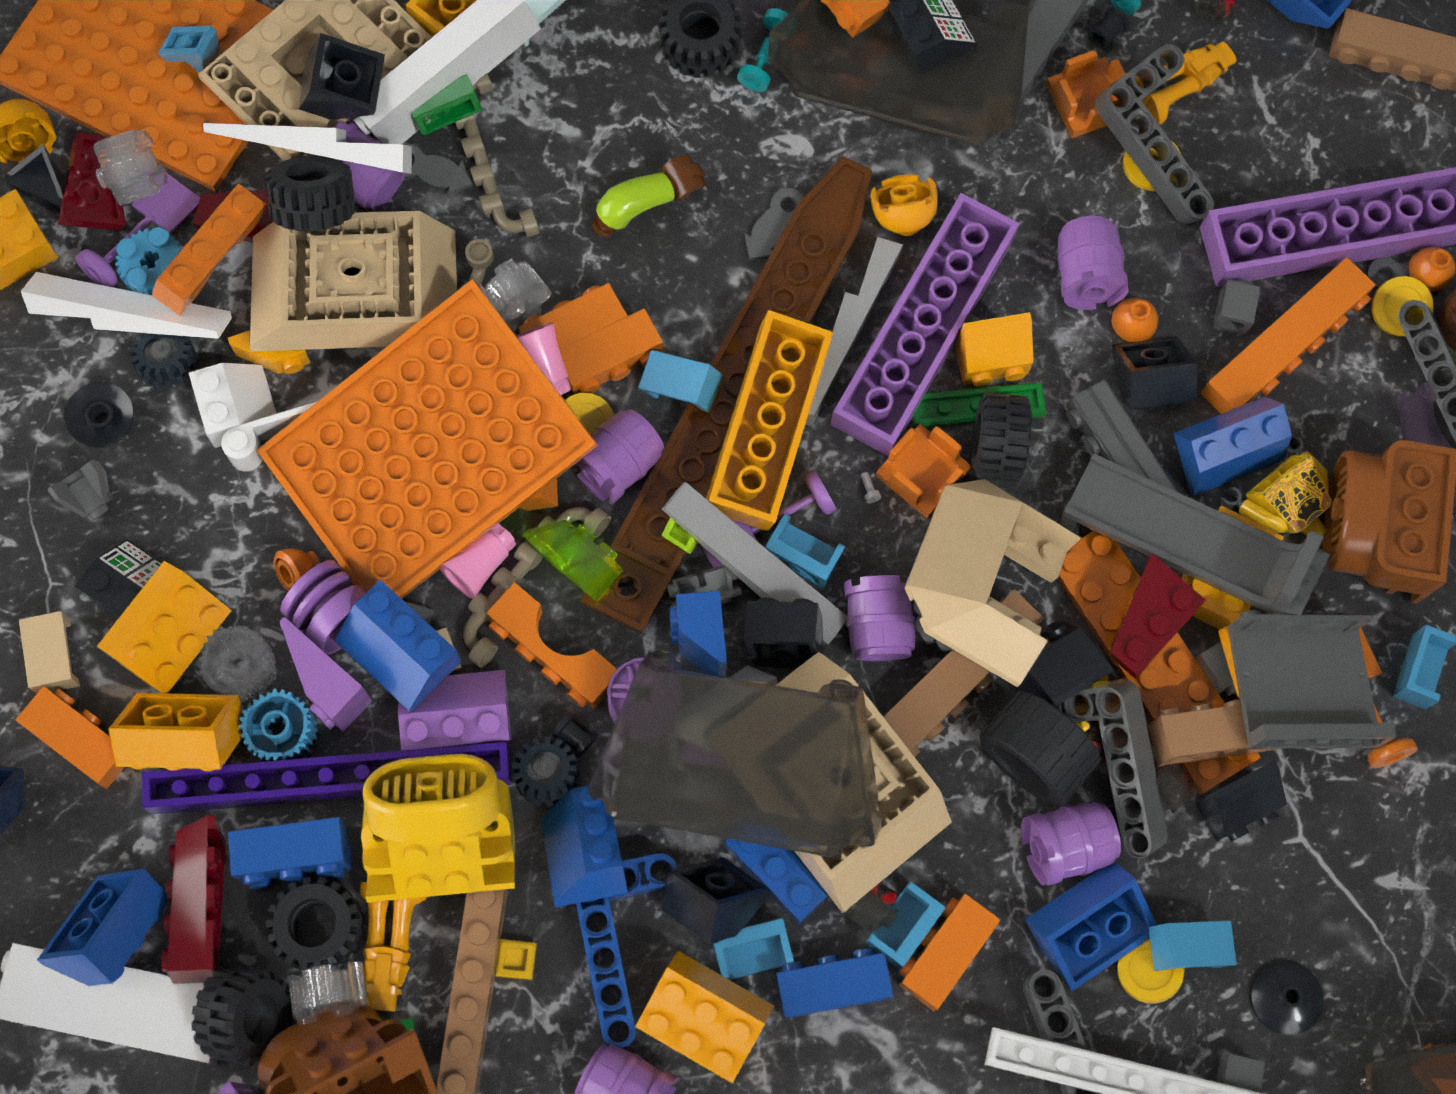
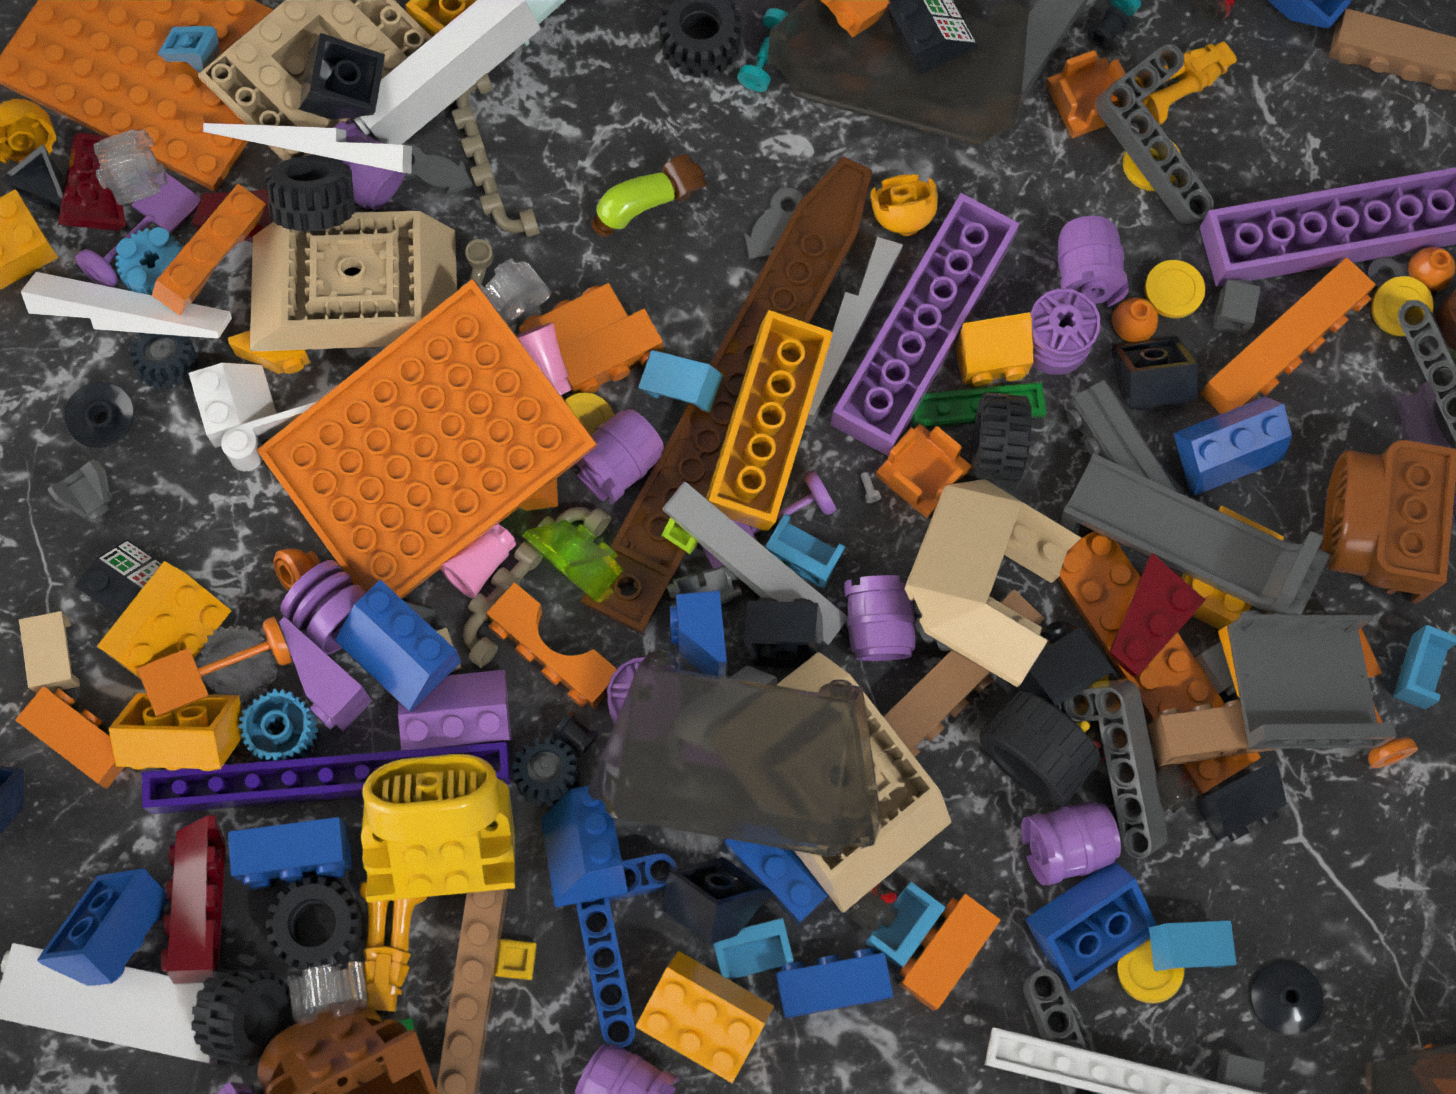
green slope [411,74,483,136] -> none
yellow torso [1220,437,1331,537] -> none
none -> orange piece [137,616,292,717]
none -> medium lavender wheel [1030,288,1100,375]
none -> yellow piece [1144,260,1205,318]

